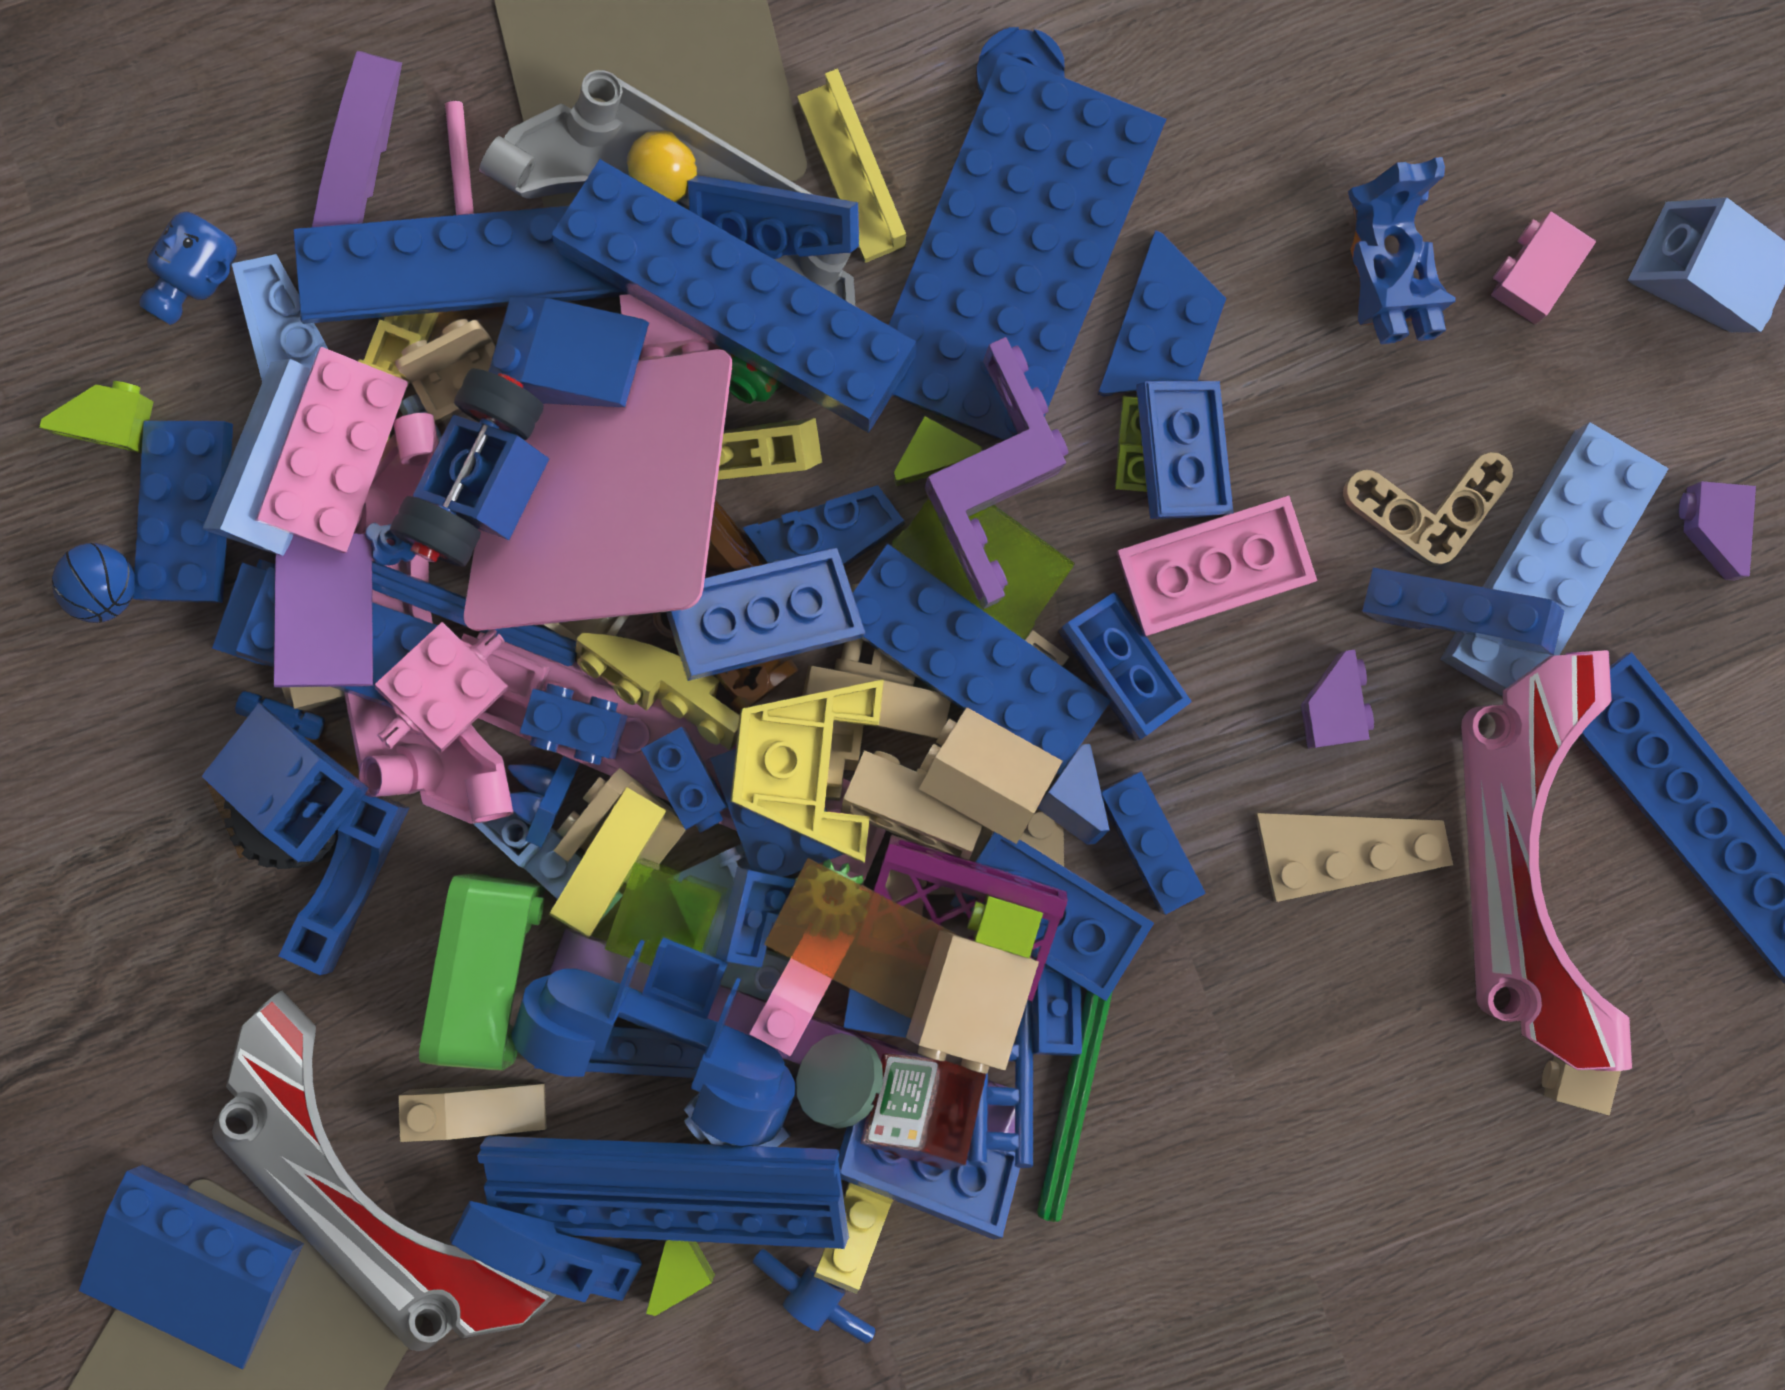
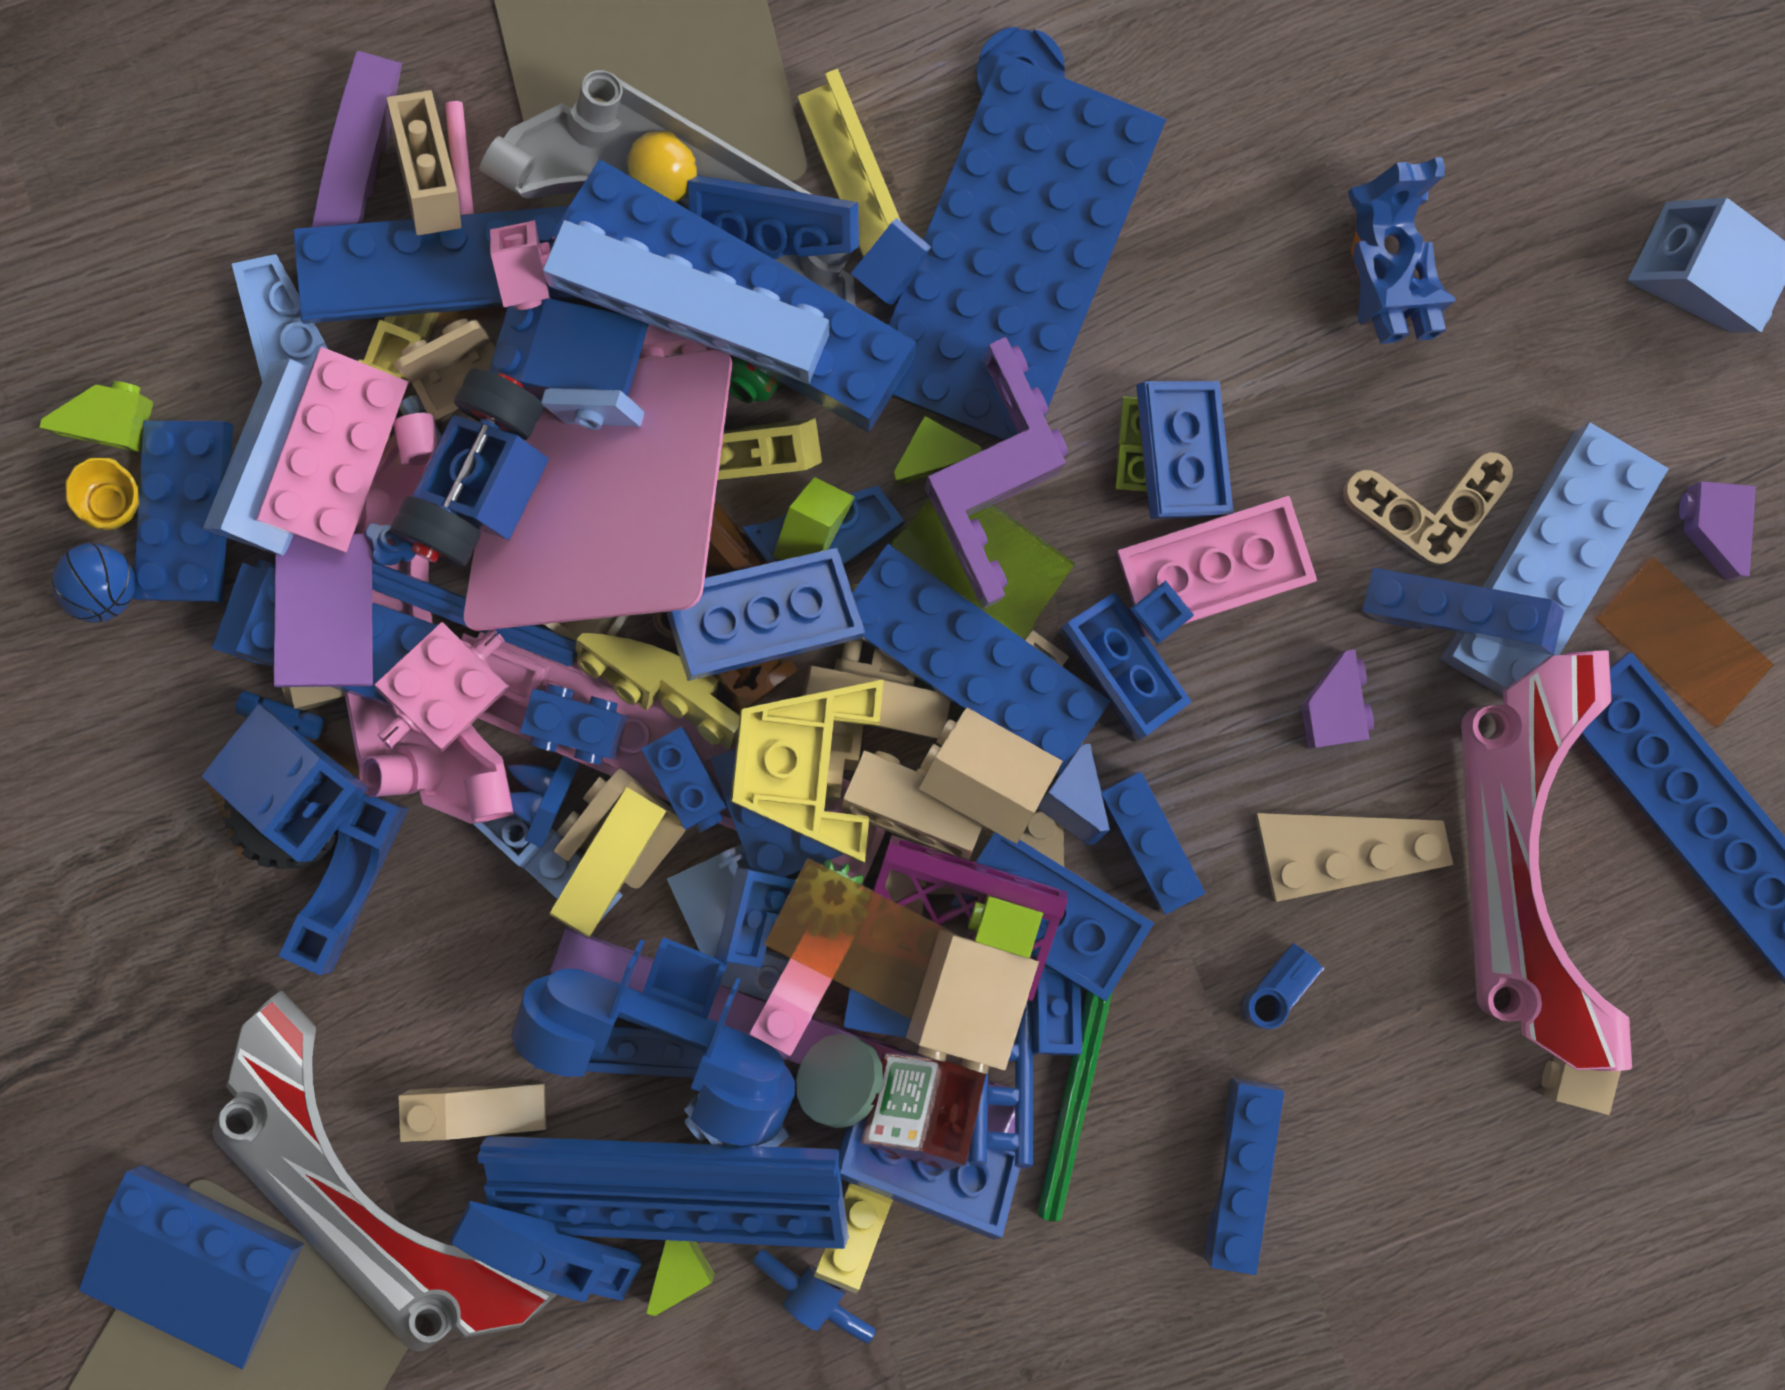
blue piece [140,211,237,325] -> none
bright green windscreen [419,873,545,1071] -> none
clear neon green piece [605,858,728,966] -> none
blue wing [1098,230,1226,397] -> none
bright pink brick [1491,212,1596,324] -> none
none -> yellow hair [65,458,140,531]
none -> tan brick [386,90,462,235]
none -> bright pink brick [490,221,551,310]
none -> light blue plate [541,388,645,430]
none -> light blue brick [543,220,829,384]
none -> lime slope [773,477,855,561]
none -> blue slope [851,218,931,306]
none -> blue tile [1129,580,1194,645]
none -> blue arch [1204,1078,1284,1275]
none -> blue piece [1241,943,1324,1029]
none -> clear orange window [1596,557,1774,728]

